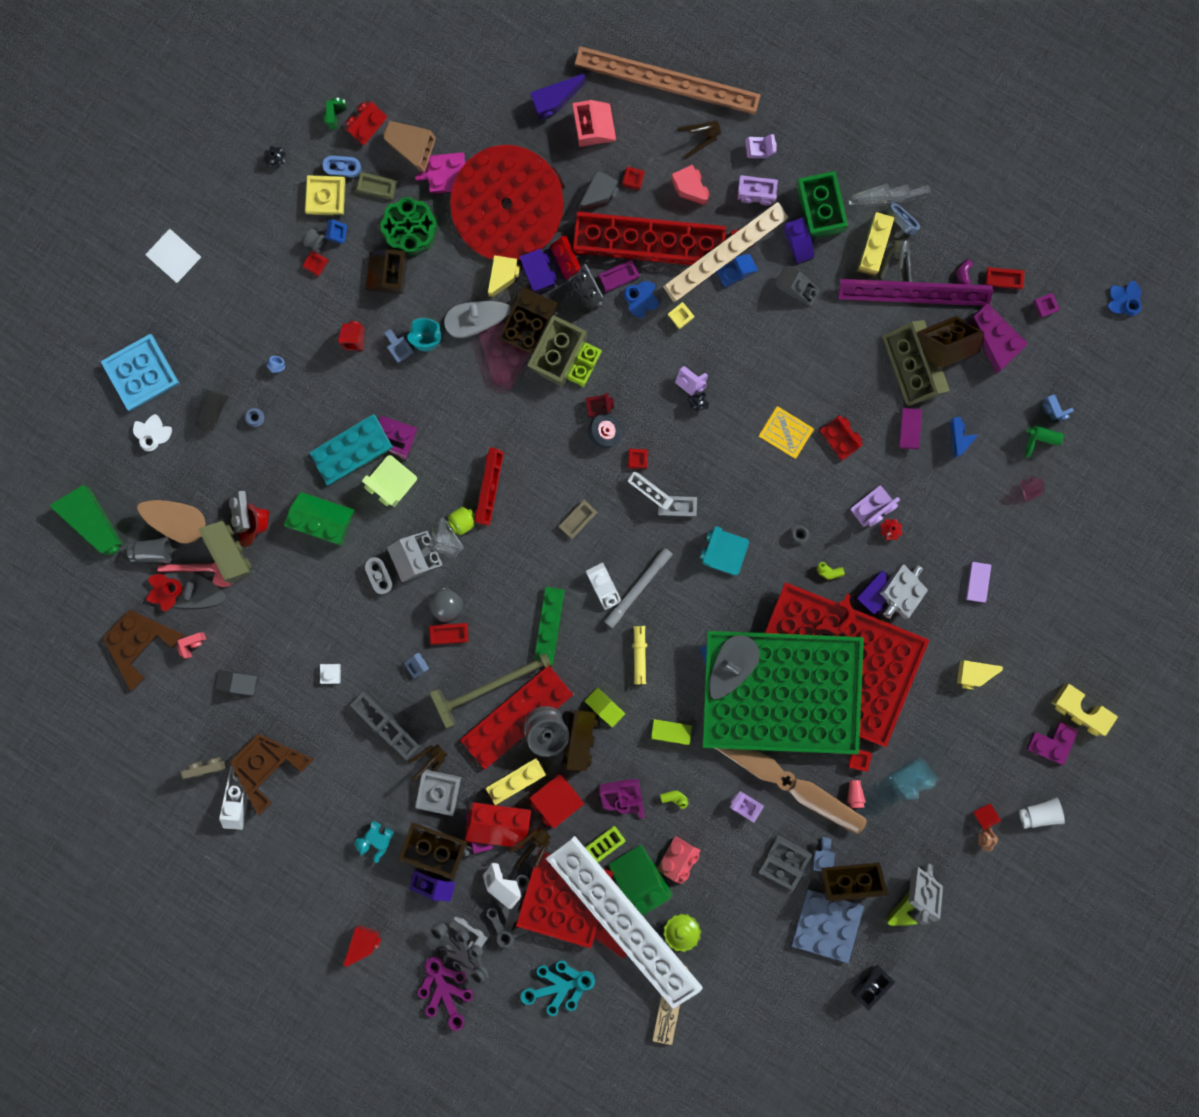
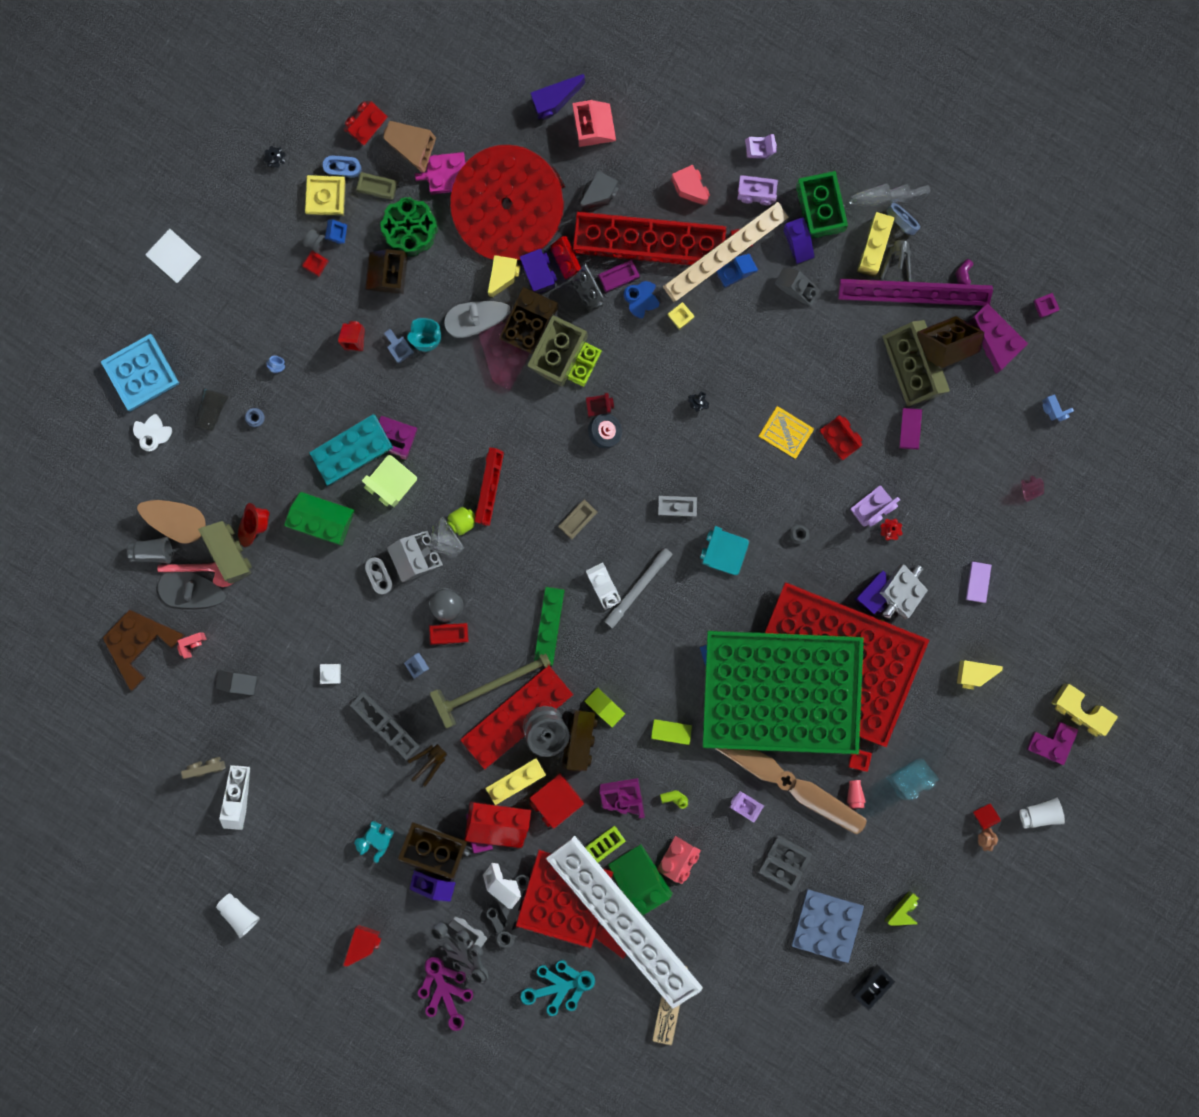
green slope [50,485,123,556] -> none
red plate [146,574,182,611] -> none
light grey plate [229,491,250,533] -> none
reddish brown wing [230,734,314,816] -> none
green bracket [323,98,347,129] -> none
light grey tile [415,770,461,816] -> none
dark brown plant [509,827,551,869] -> none
nougat plate [575,46,761,115] -> none
red tile [622,166,645,191] -> none
red tile [628,449,648,469] -> none
white piece [628,472,673,510] -> none
light yellow pin [632,626,647,684] -> none
lime piece [663,913,701,952] -> none
lavender bracket [675,366,708,396] -> none
dark brown plant [677,120,721,159] -> none
dark grey shield [710,635,759,699] -> none
sand blue plate [812,837,835,871] -> none
red helmet [815,594,856,634] -> none
lime arm [817,562,845,580] -> none
dark brown slope [821,862,888,901] -> none
light grey plate [908,863,943,925] -> none
blue slope [949,417,978,458] -> none
red tile [985,267,1025,289] -> none
green piece [1025,426,1064,458] -> none
blue plate [1107,280,1142,316] -> none
none -> white plant [216,893,260,938]

